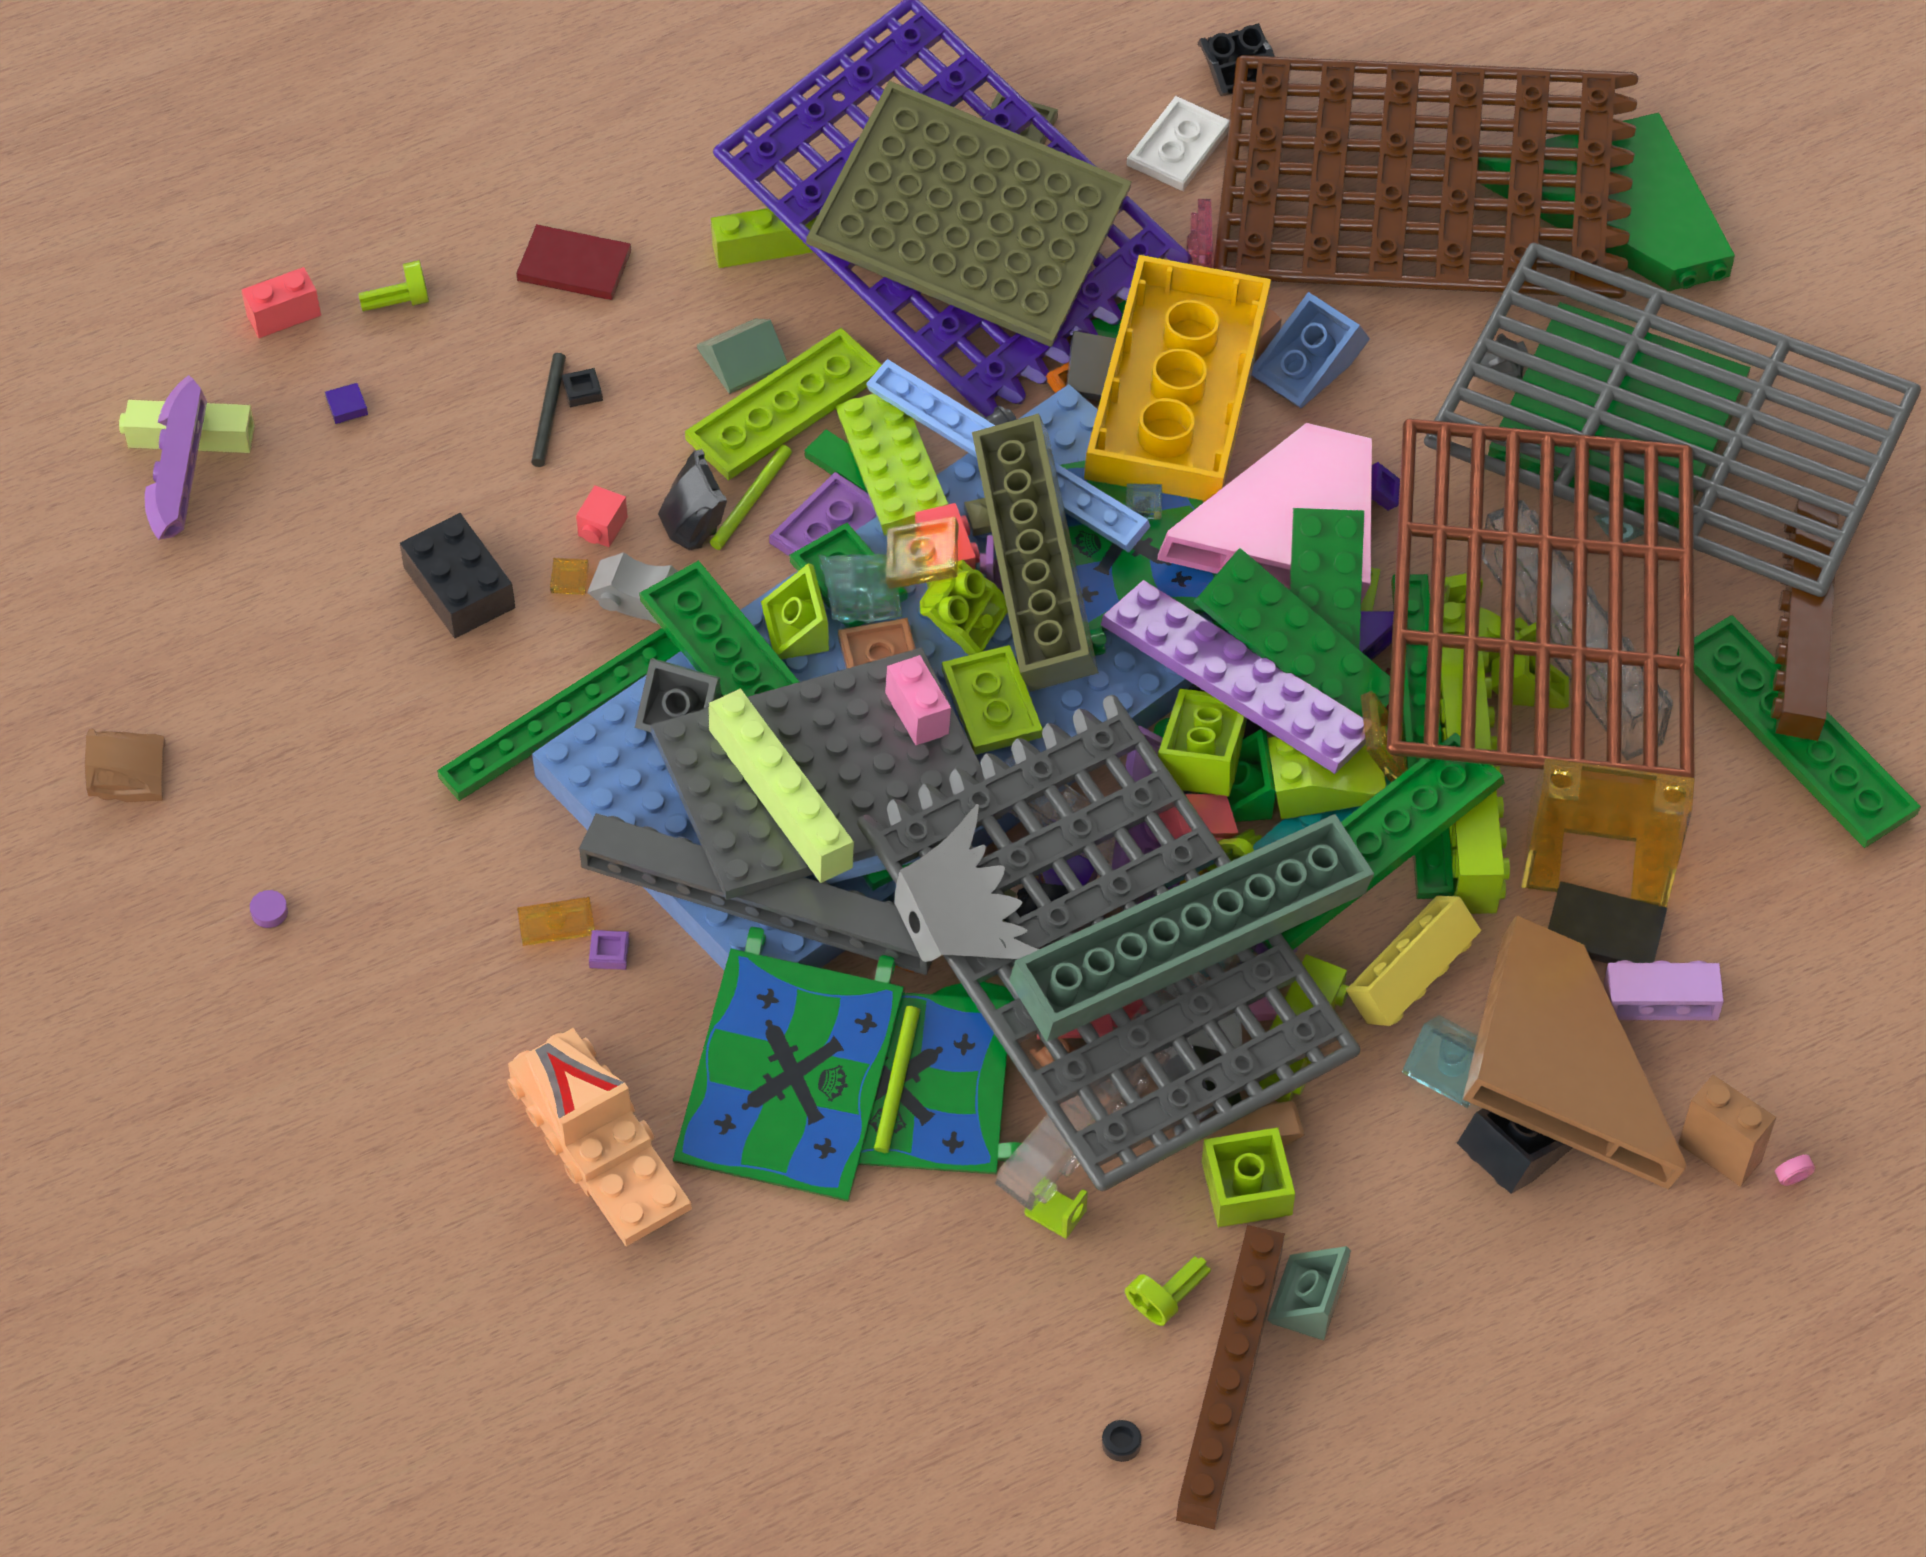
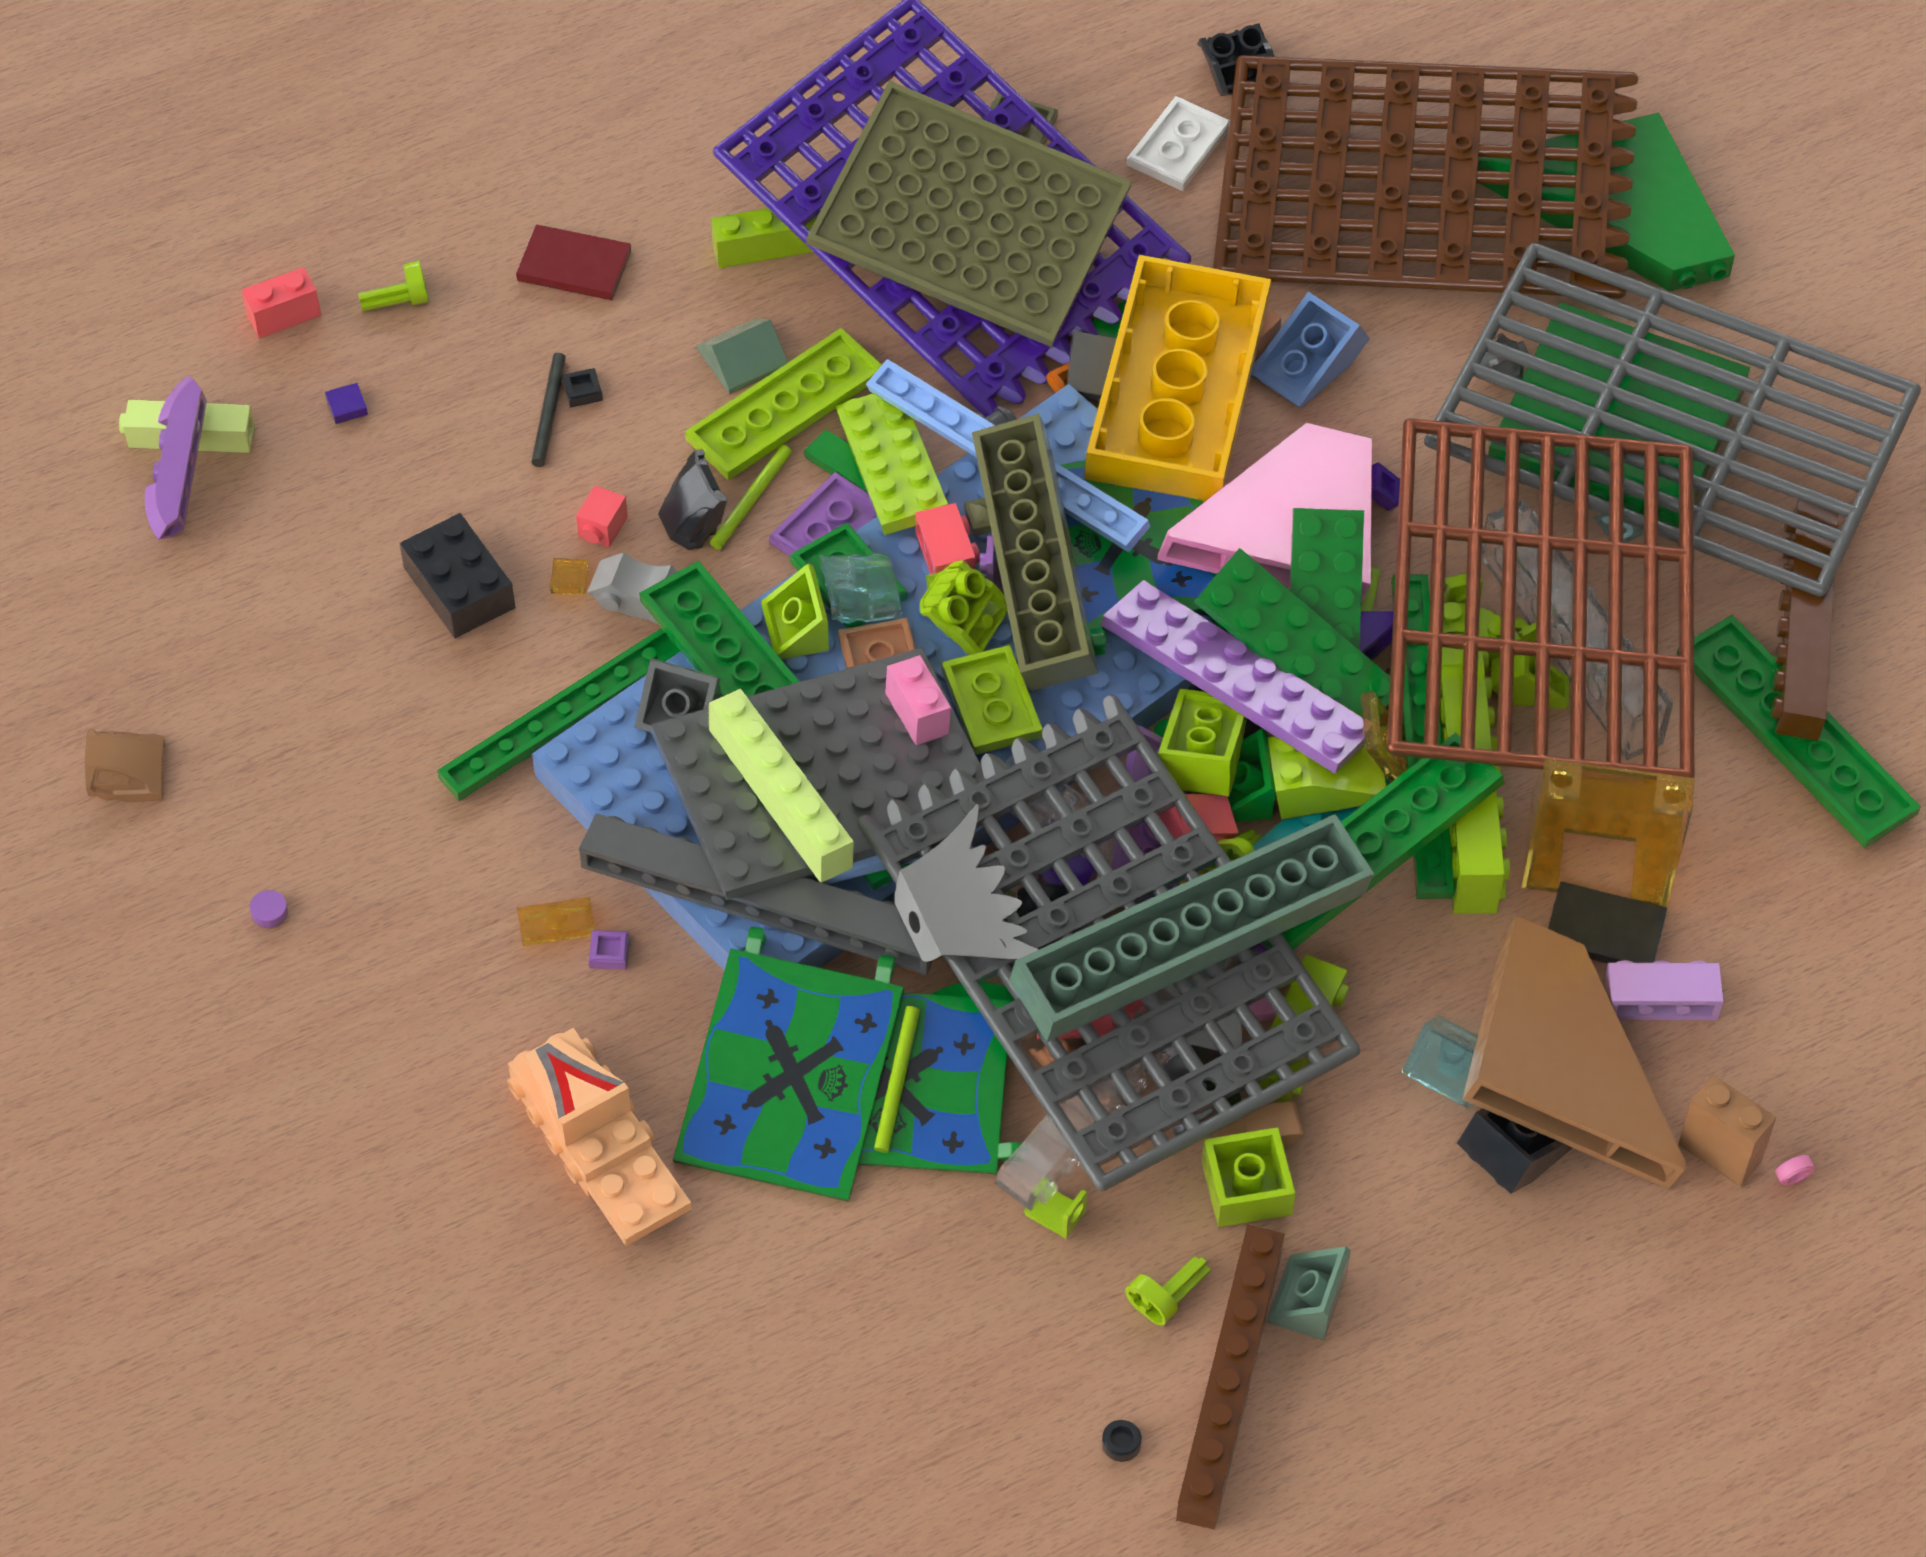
clear yellow tile [886,516,959,589] -> none
clear light blue tile [1126,484,1162,519] -> none
clear pink plate [1187,199,1213,268] -> none
light yellow brick [1346,896,1481,1026] -> none

